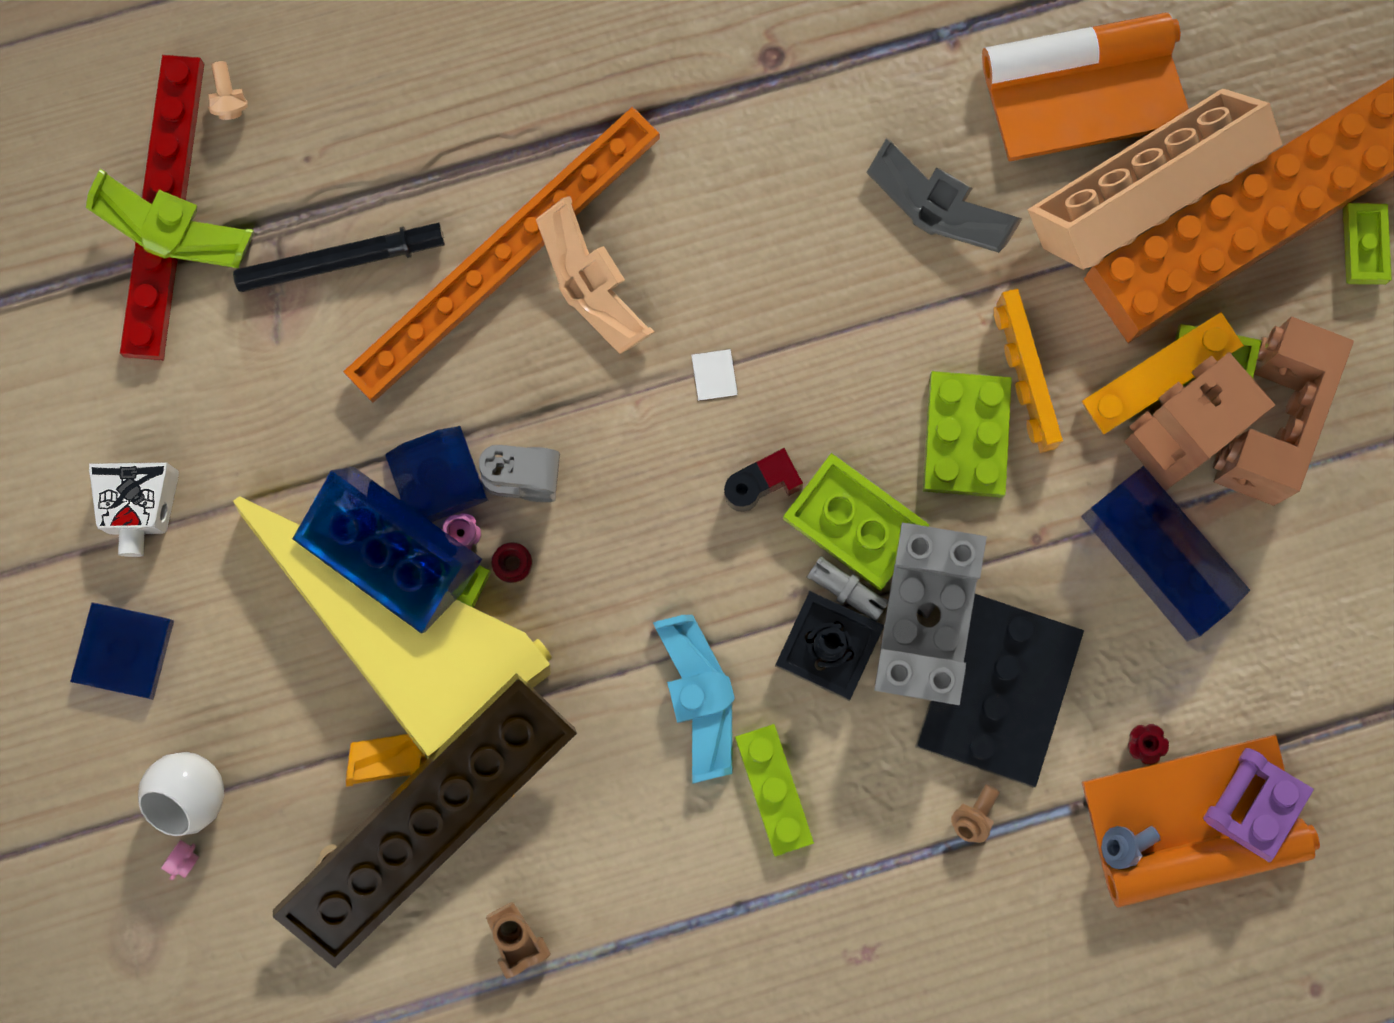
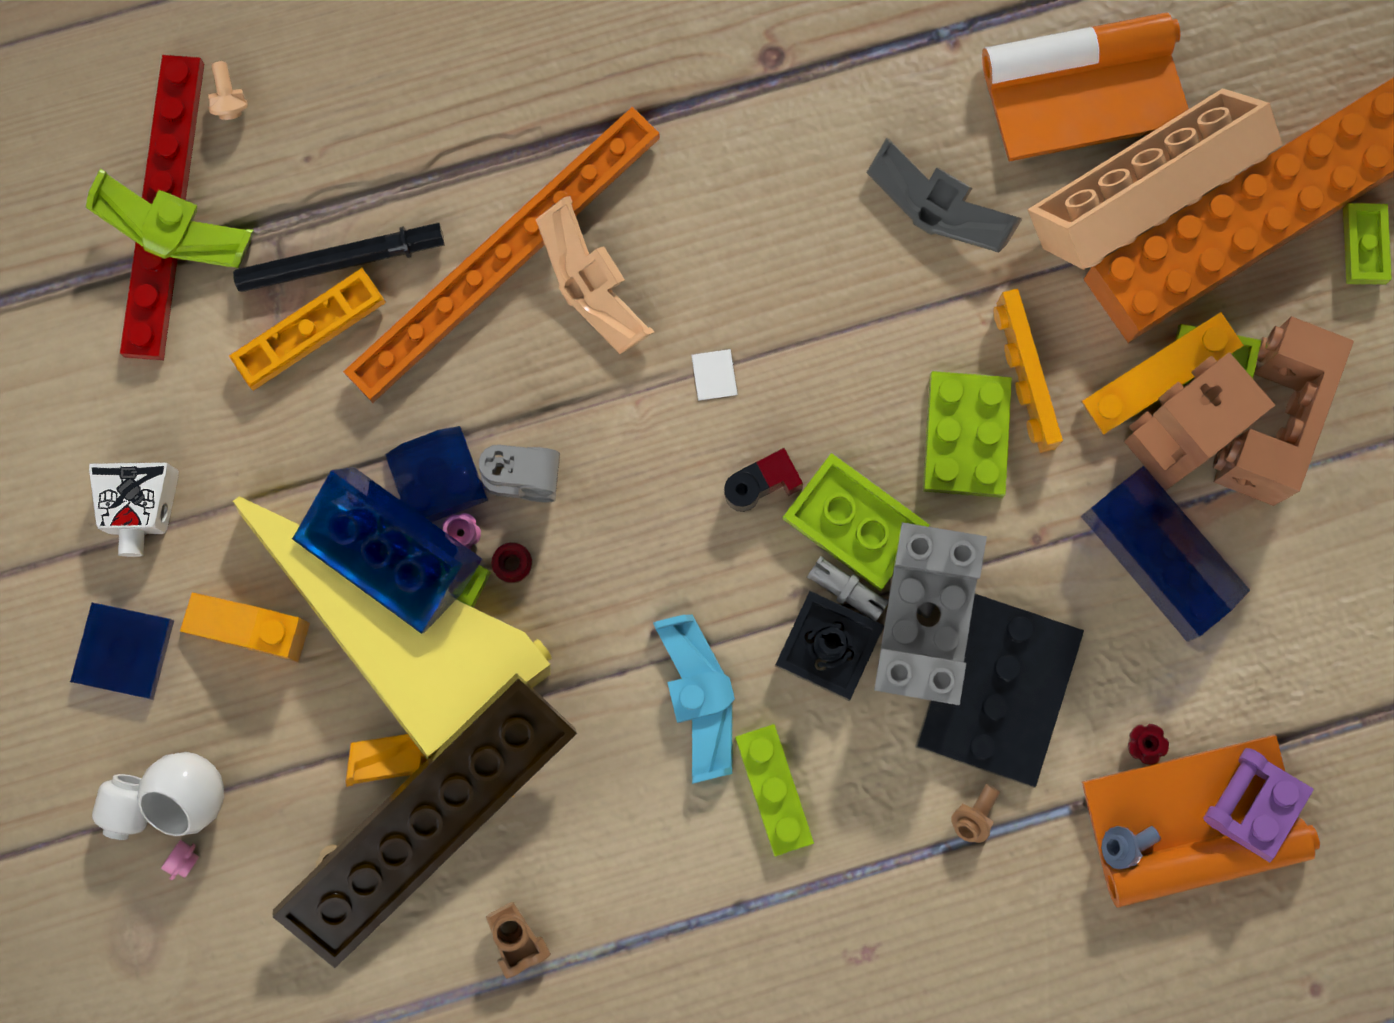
none -> white head [92,774,148,840]
none -> light orange slope [180,592,310,662]
none -> light orange plate [229,268,386,391]

